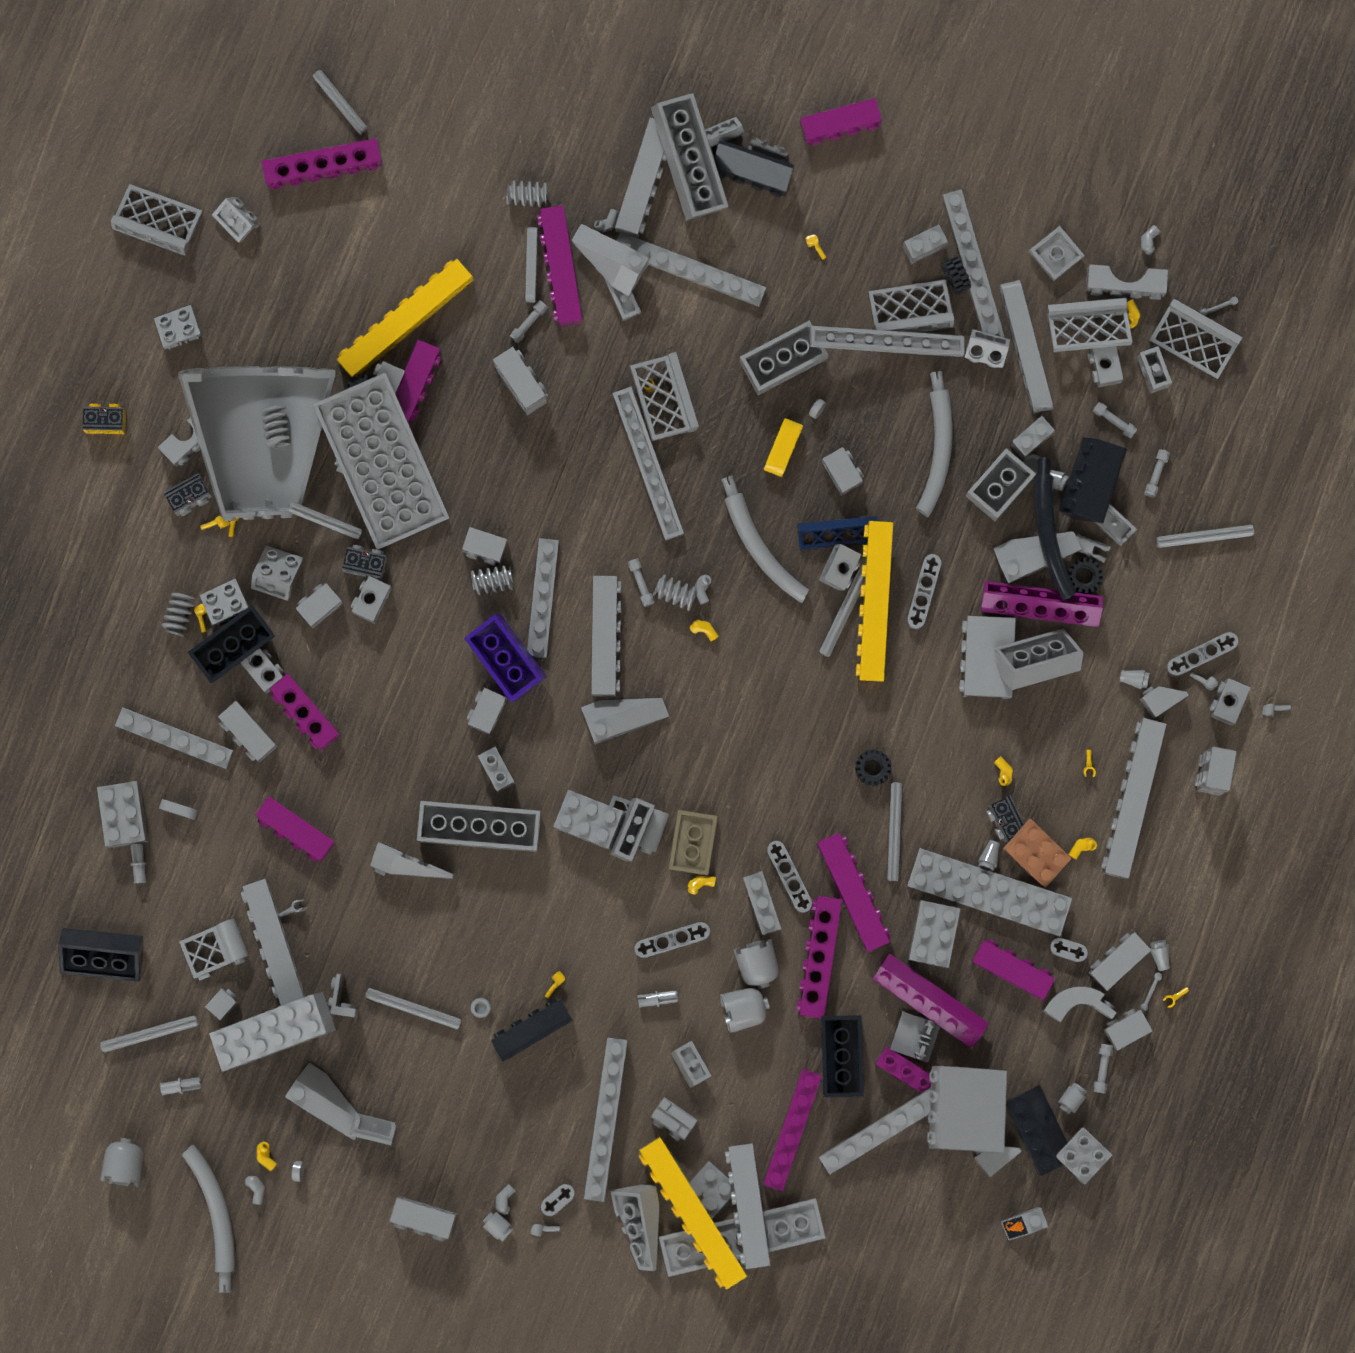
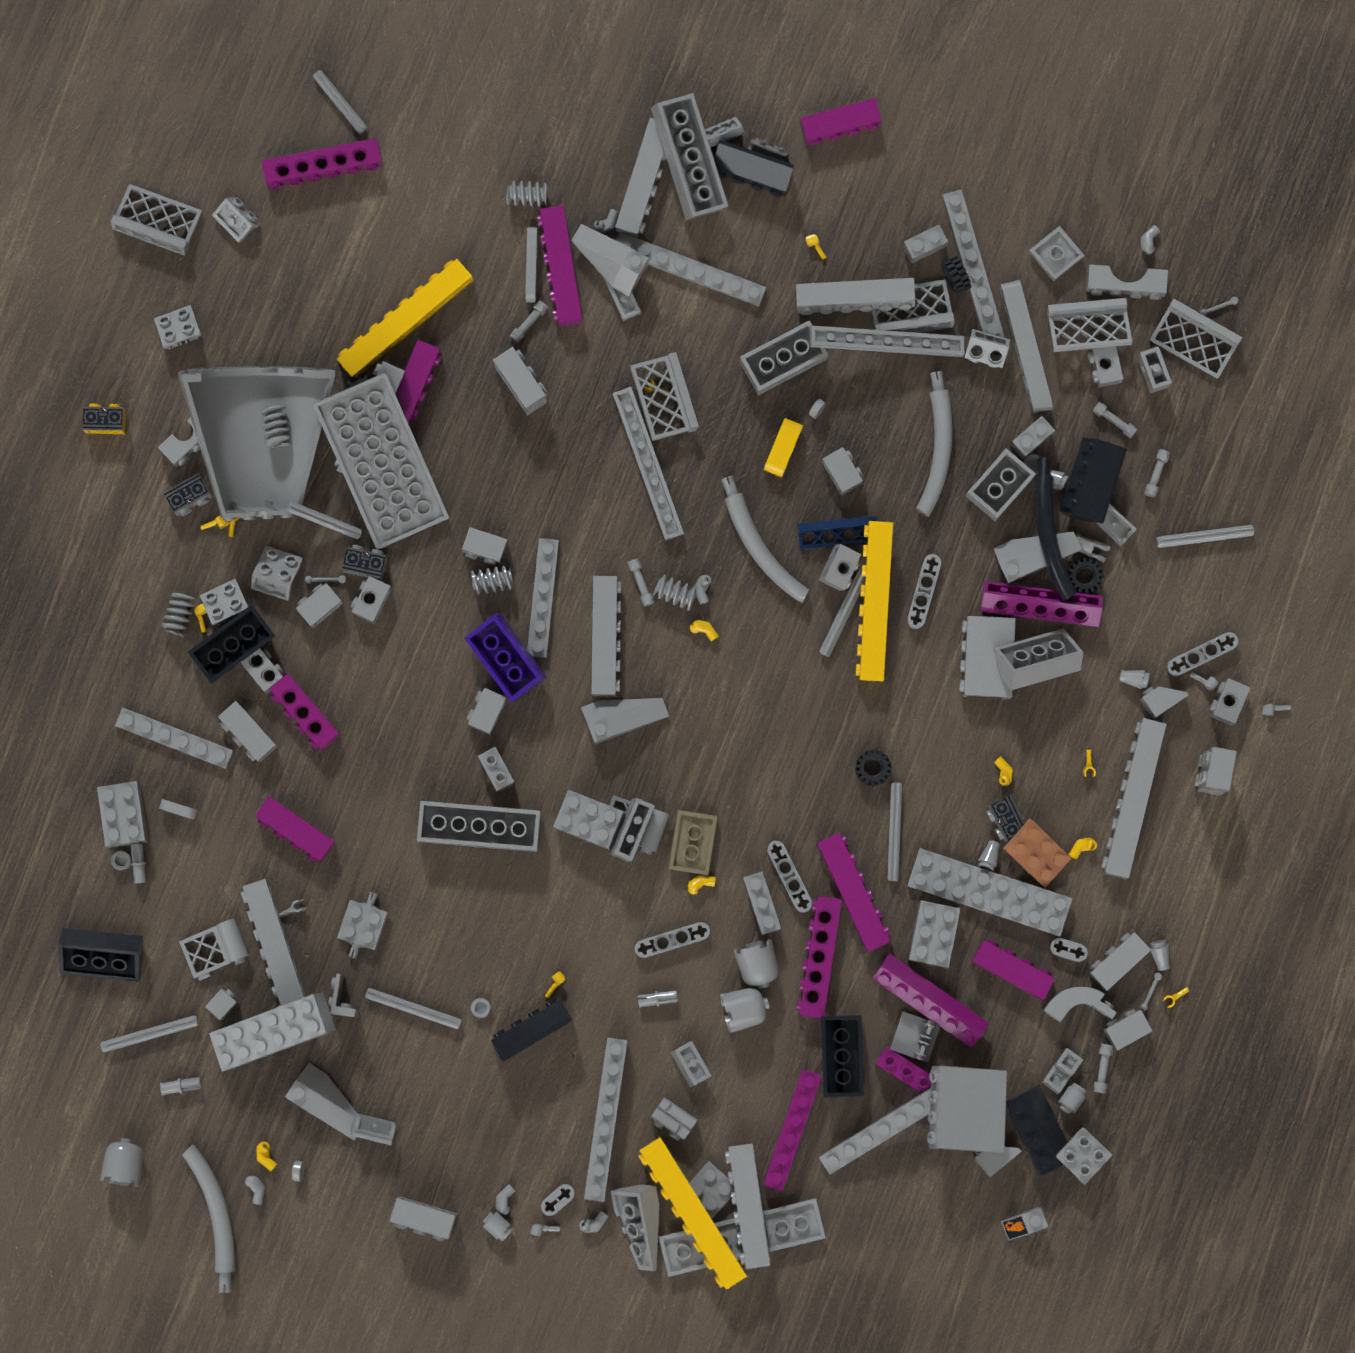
light grey wedge [370,842,455,879] -> none
yellow arm [1127,299,1140,329] -> none
none -> light grey tile [111,850,132,871]
none -> light grey hinge [305,575,346,584]
none -> light grey plate [337,892,388,959]
none -> light grey arm [579,1211,609,1233]
none -> light grey brick [796,278,915,315]
none -> light grey slope [1041,1048,1083,1094]

